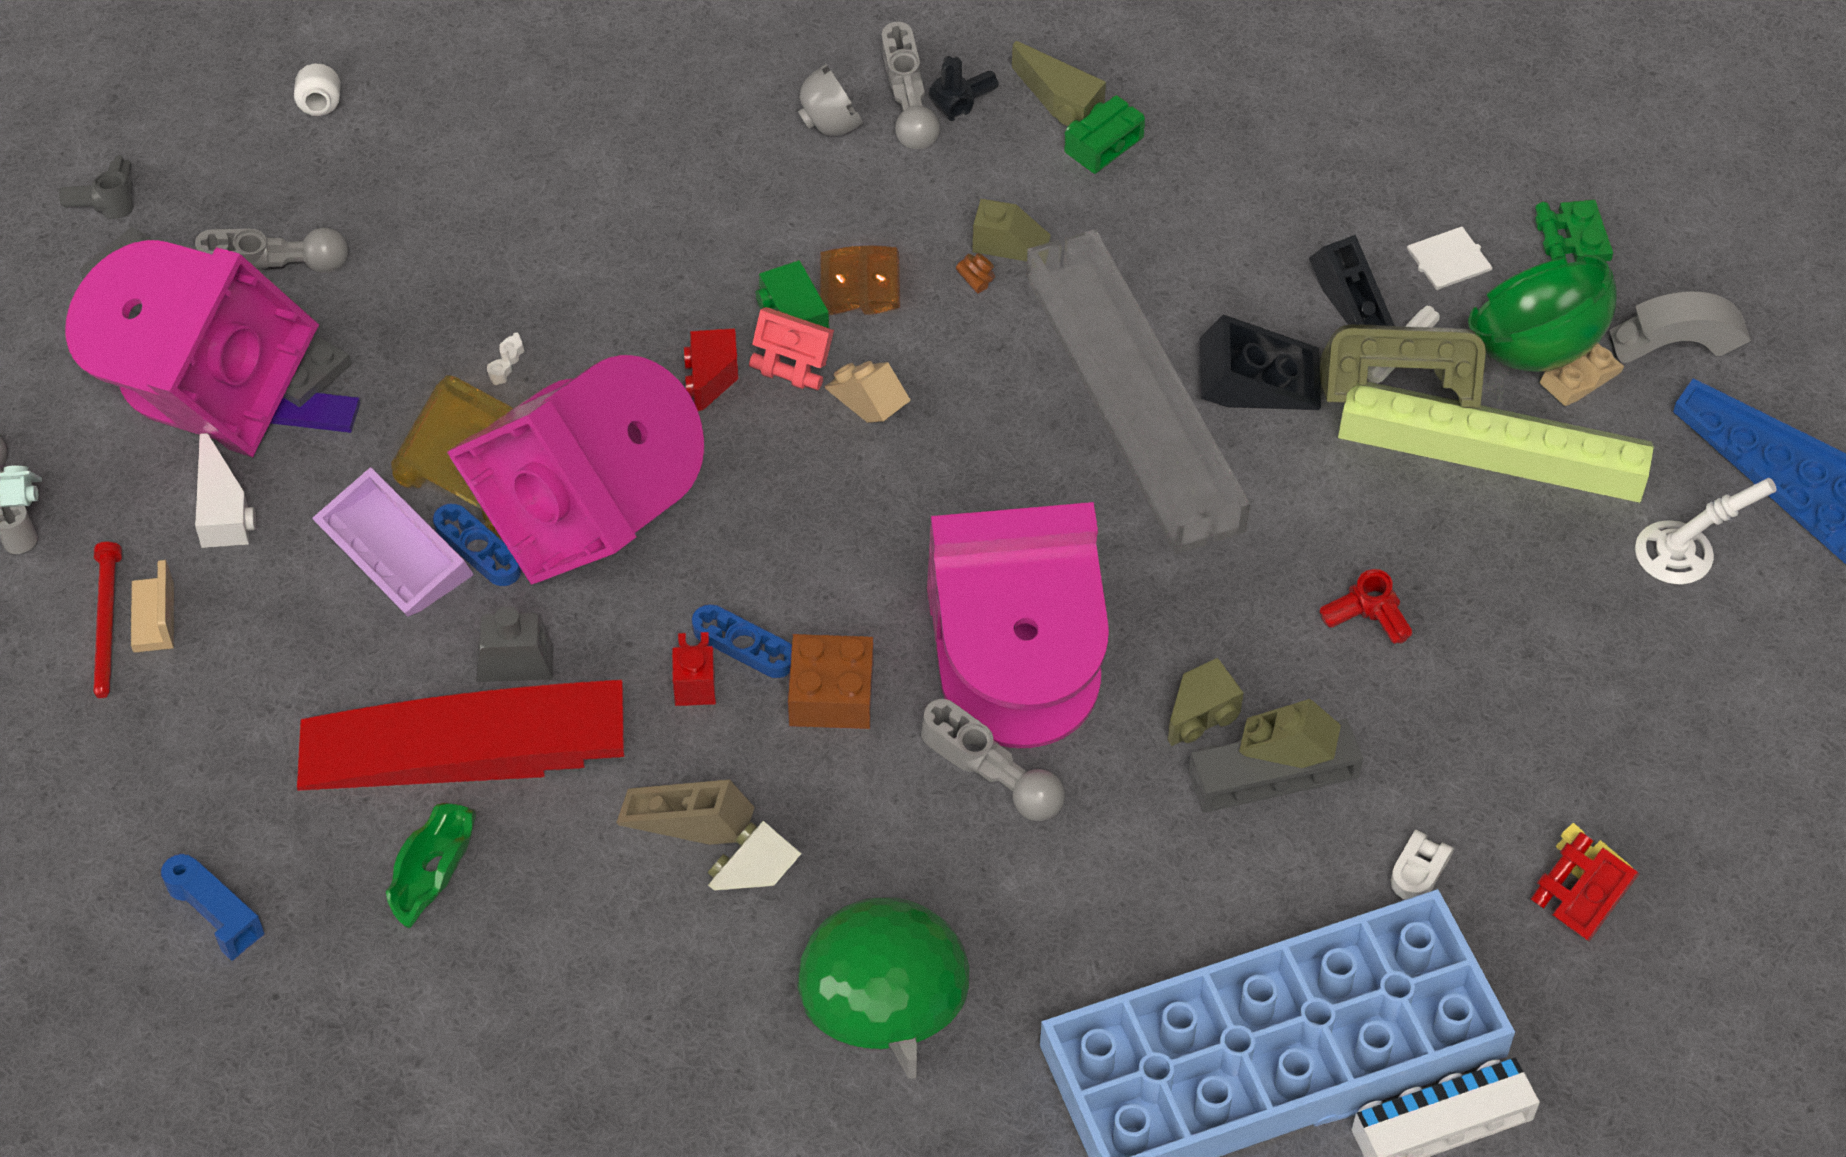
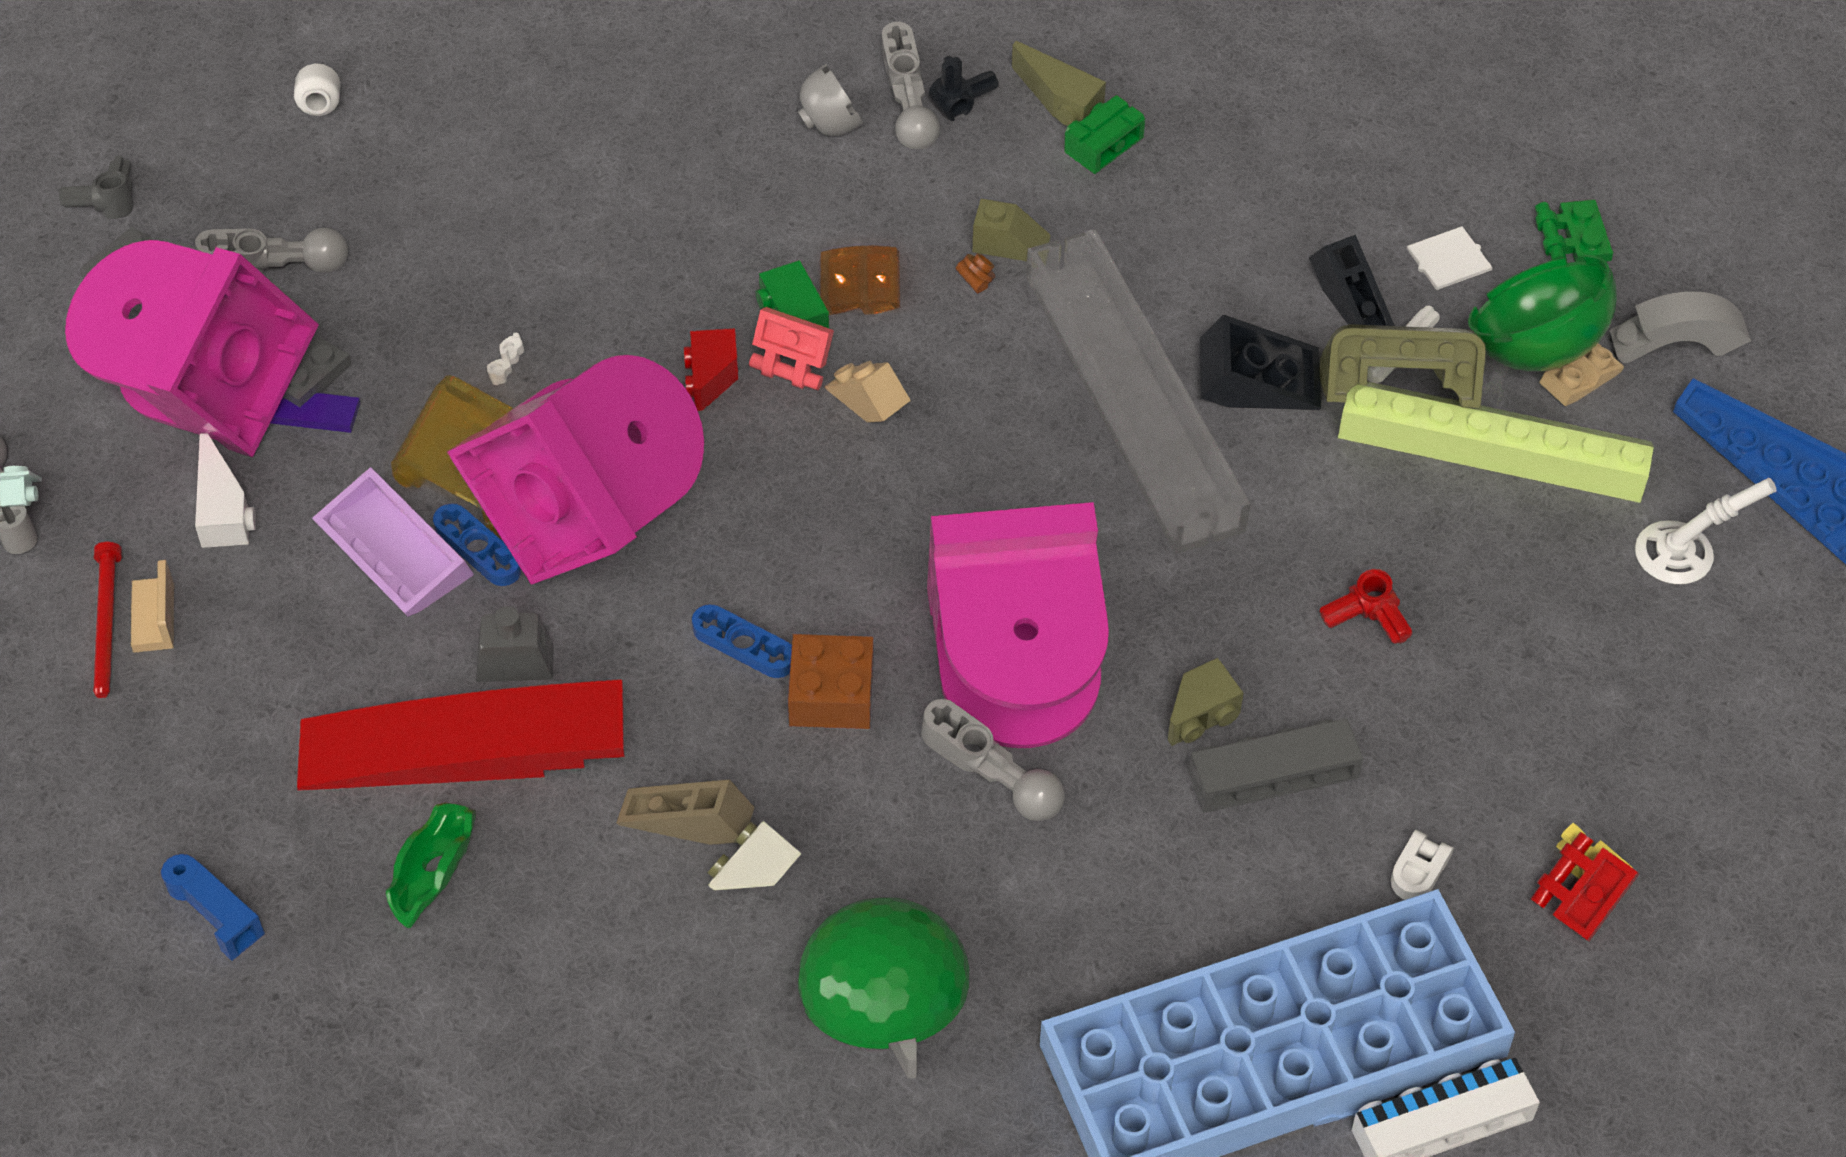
red brick [672,632,716,706] -> none
olive slope [1239,699,1341,768] -> none

